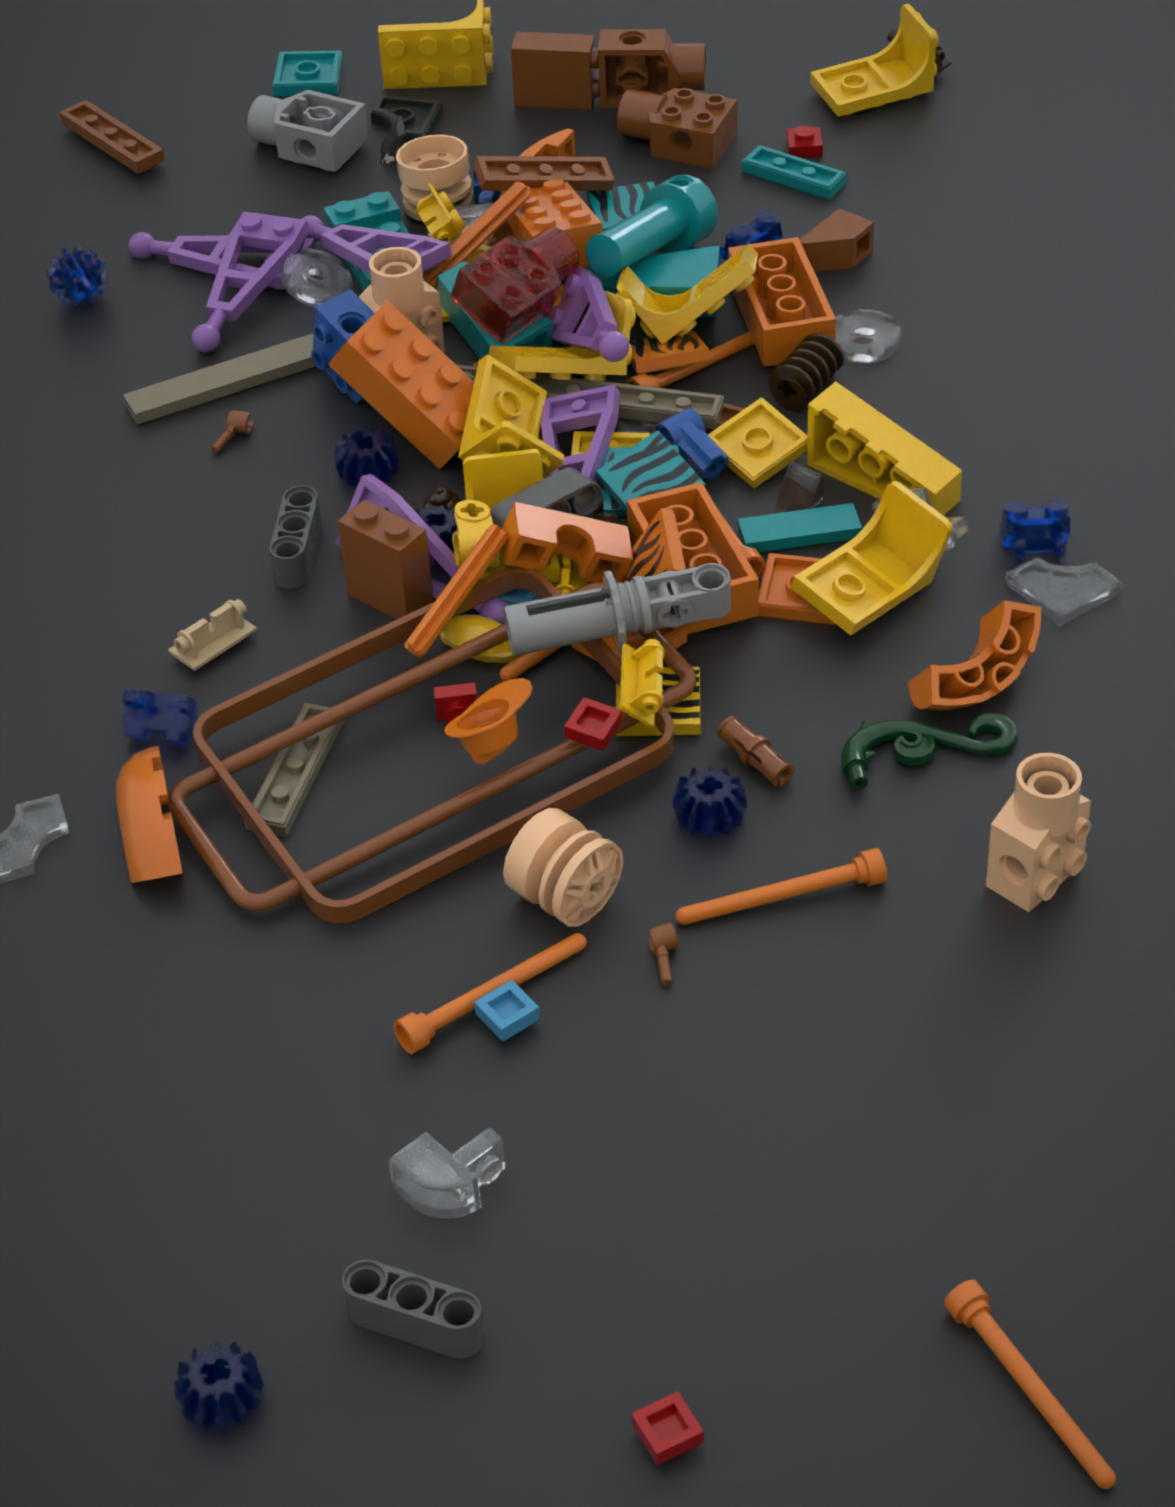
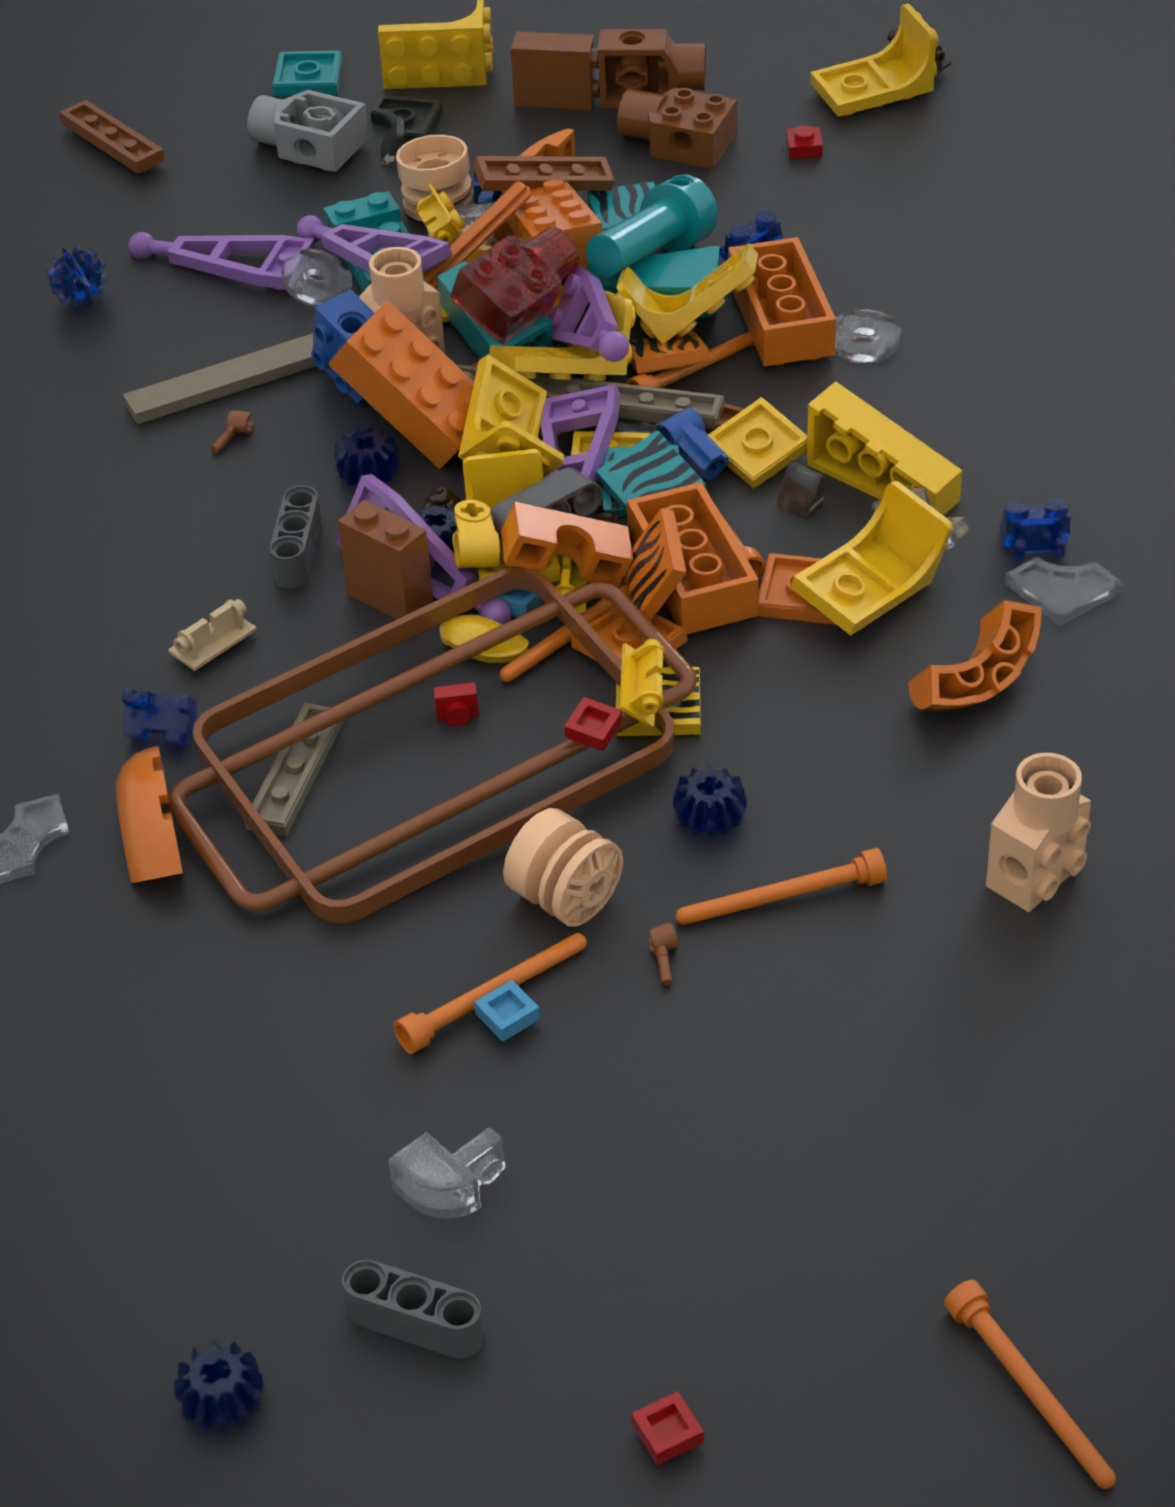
medium lavender plate [191,211,309,353] -> none
orange axle [404,524,508,658] -> none
orange piece [444,678,533,765] -> none
light grey piece [503,563,731,656] -> none
dark orange pin [717,716,794,787] -> none
teal tile [738,503,862,553] -> none
teal tile [742,145,847,200] -> none
dark brown piece [768,333,845,411] -> none
dark orange slope [800,208,874,272] -> none
dark green plant [841,712,1018,790] -> none

